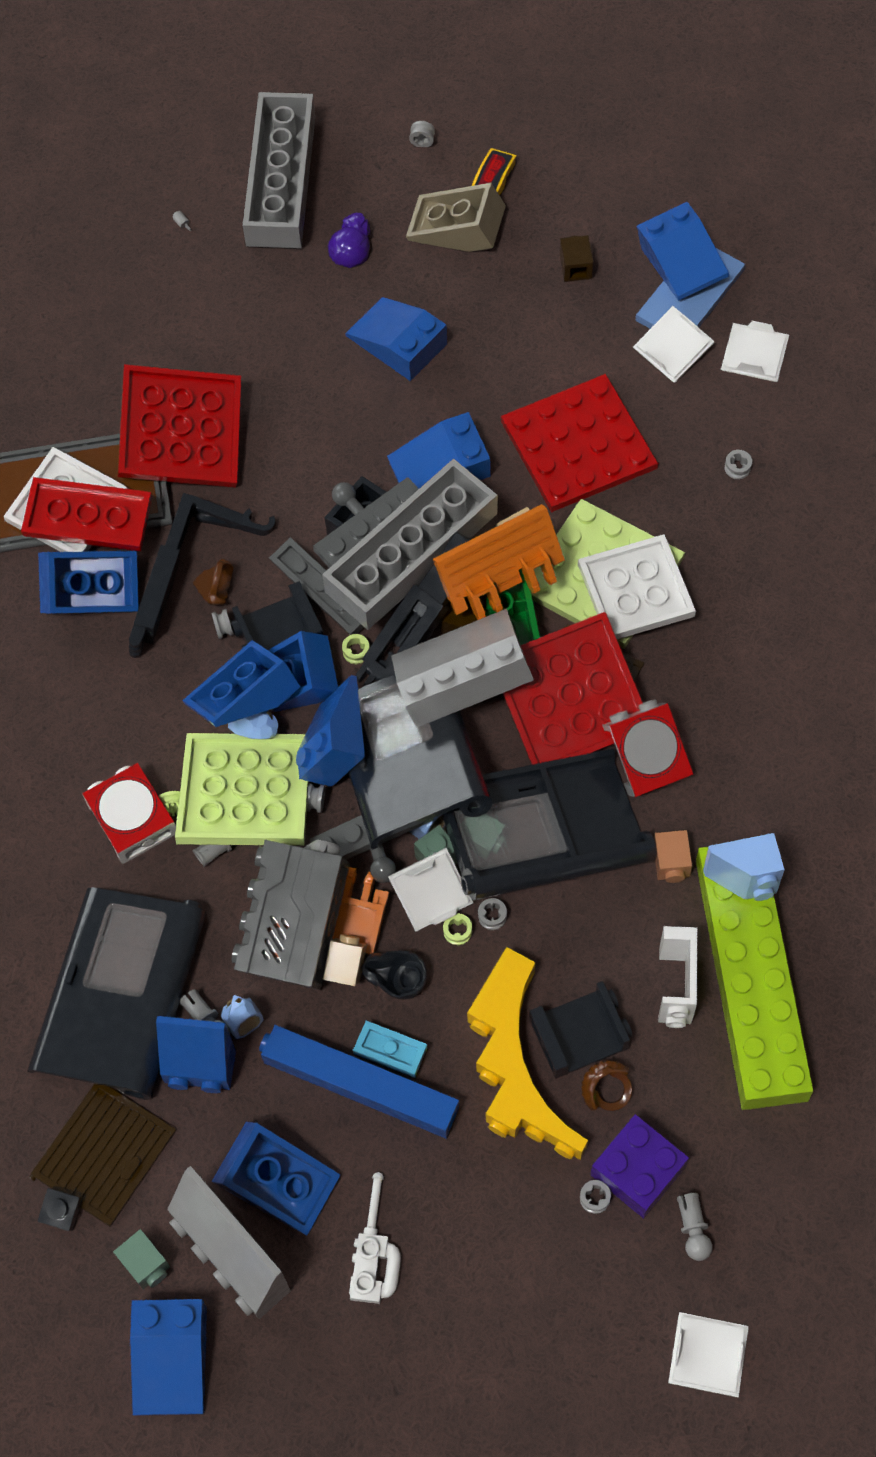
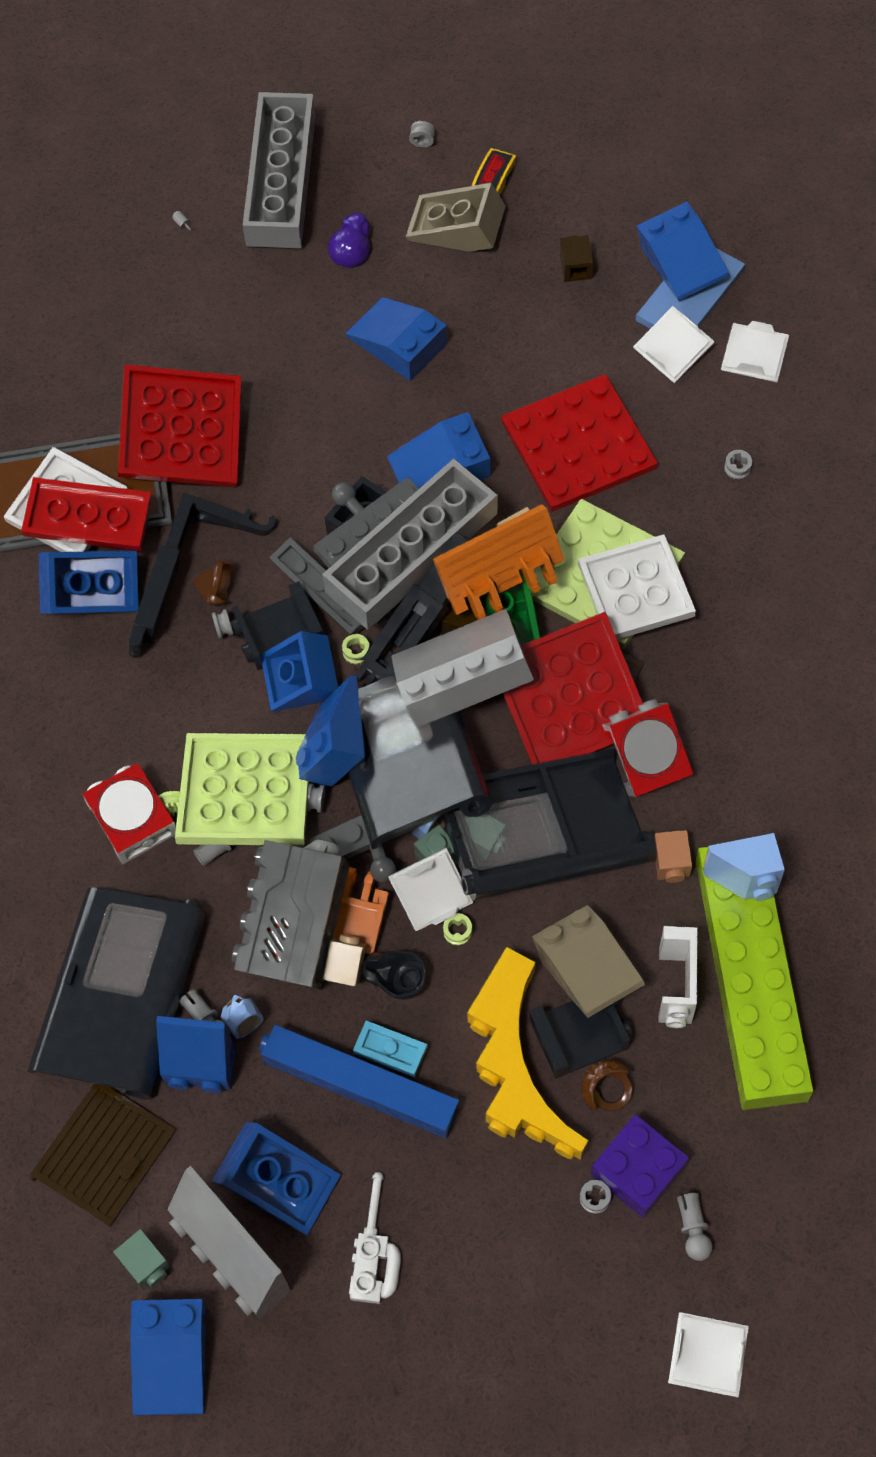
black plate [37,1188,83,1231] -> none
blue slope [182,640,300,727] -> none
light blue rock [228,710,278,739] -> none
light grey bush [478,898,507,930] -> none
none -> dark tan slope [532,905,645,1018]

